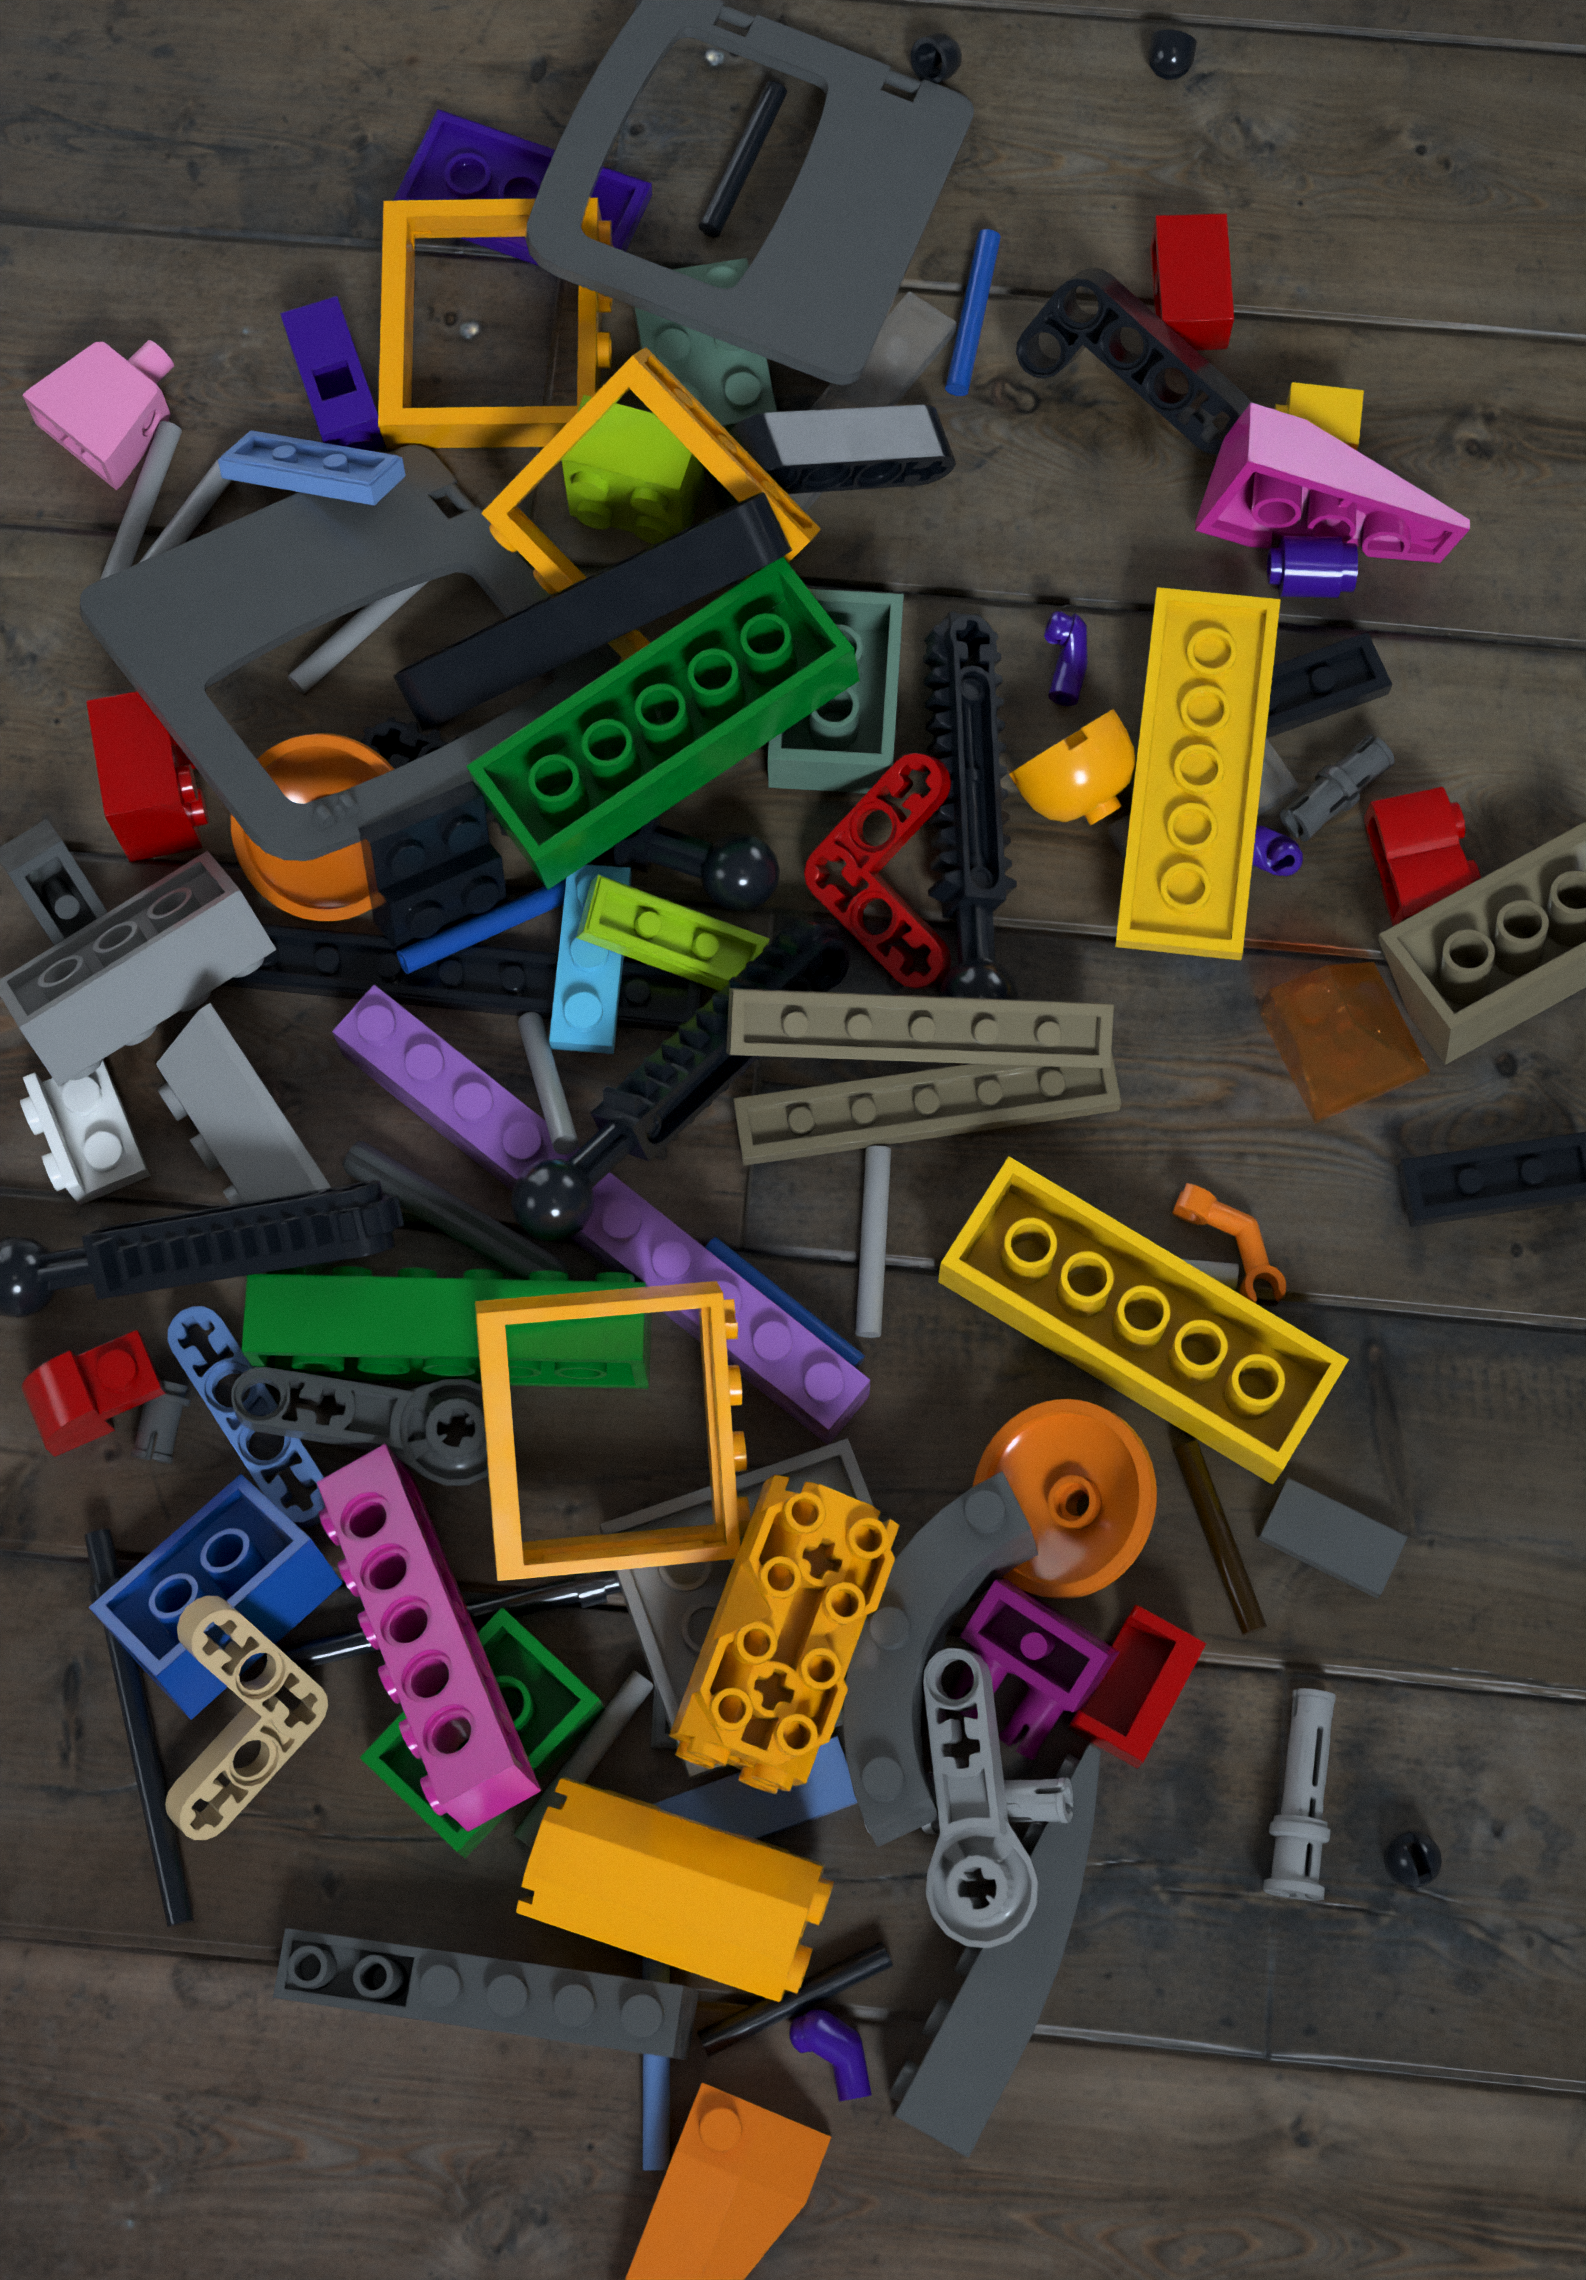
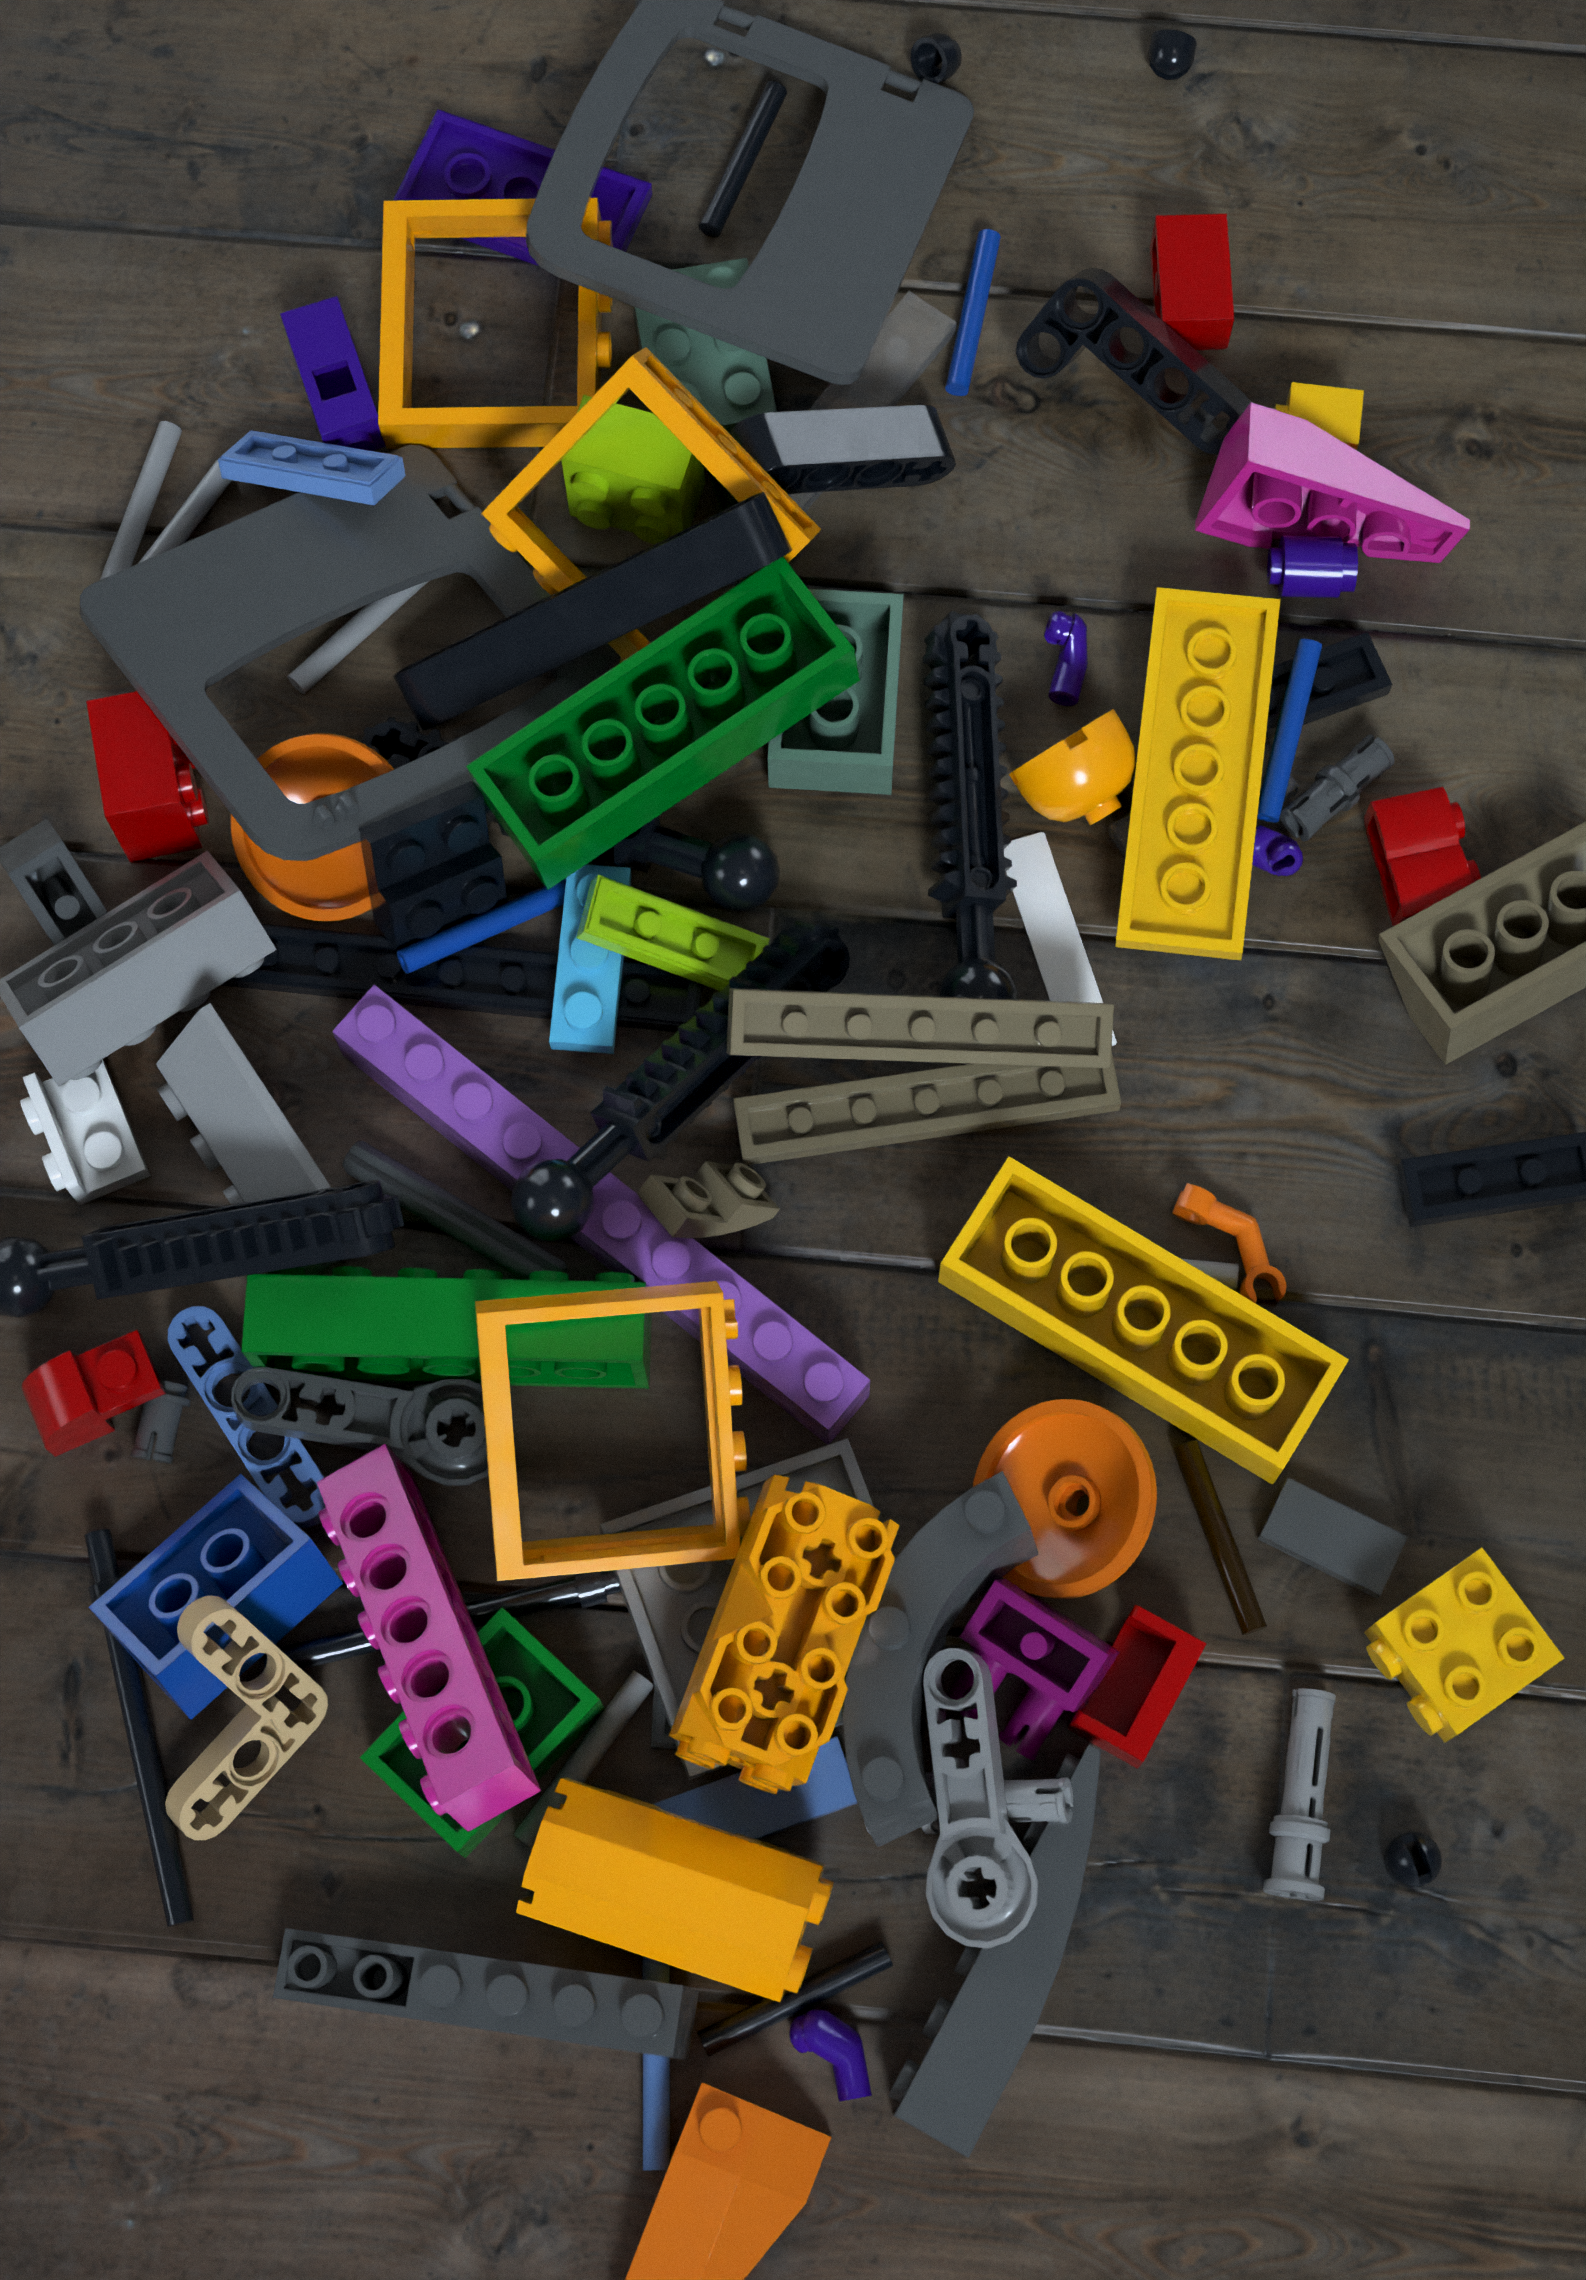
bright pink torso [22,340,174,490] -> none
light grey bar [518,1012,579,1155] -> none
blue bar [705,1237,865,1369] -> none
red beam [804,753,952,989] -> none
light grey bar [855,1145,891,1338] -> none
clear orange slope [1260,962,1430,1123] -> none
none -> dark tan slope [637,1161,780,1238]
none -> white sticker [1004,832,1117,1046]
none -> blue piece [1257,639,1322,823]
none -> yellow brick [1364,1547,1565,1743]

